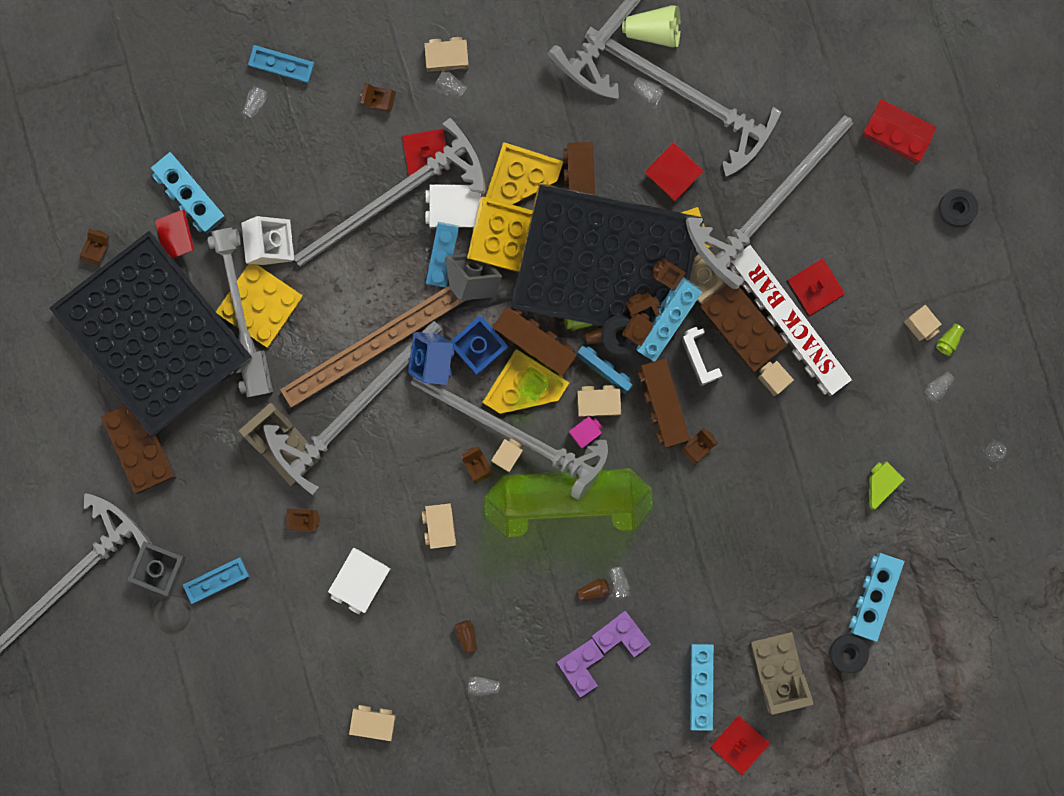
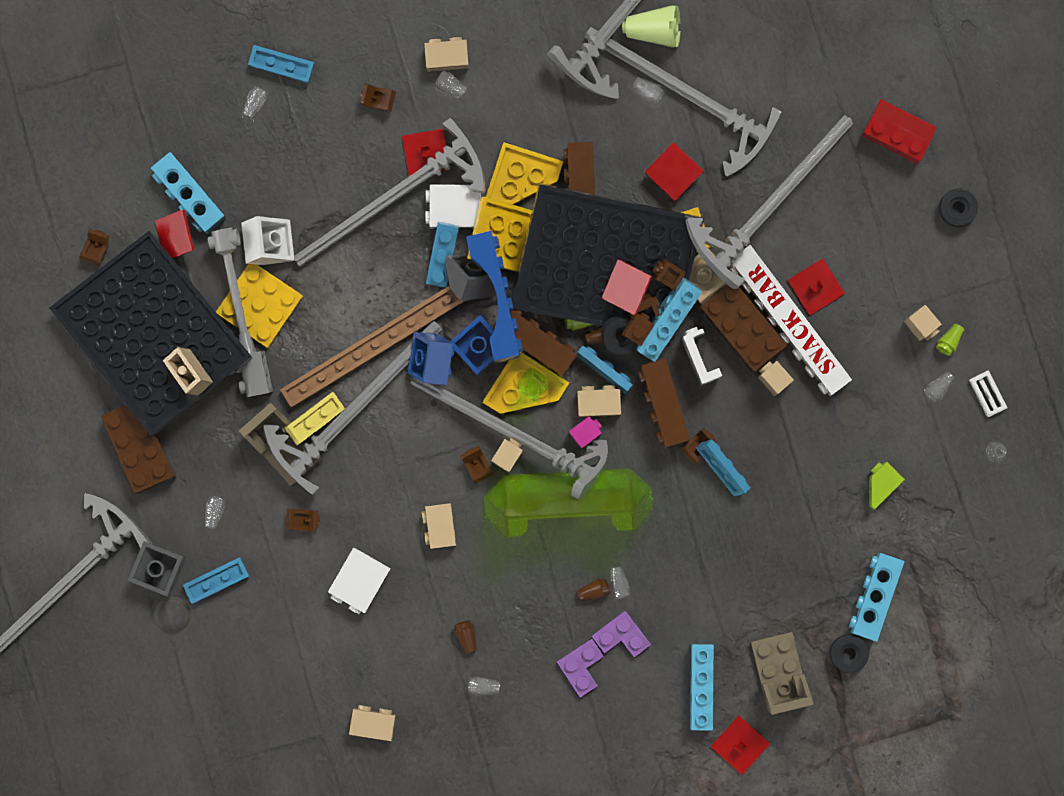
none -> tan brick [163,347,213,396]
none -> clear cone [204,496,226,529]
none -> light yellow plate [285,392,345,445]
none -> blue arch [466,231,523,363]
none -> piece [602,259,653,315]
none -> dark azure plate [696,439,750,496]
none -> white tile [969,370,1007,418]

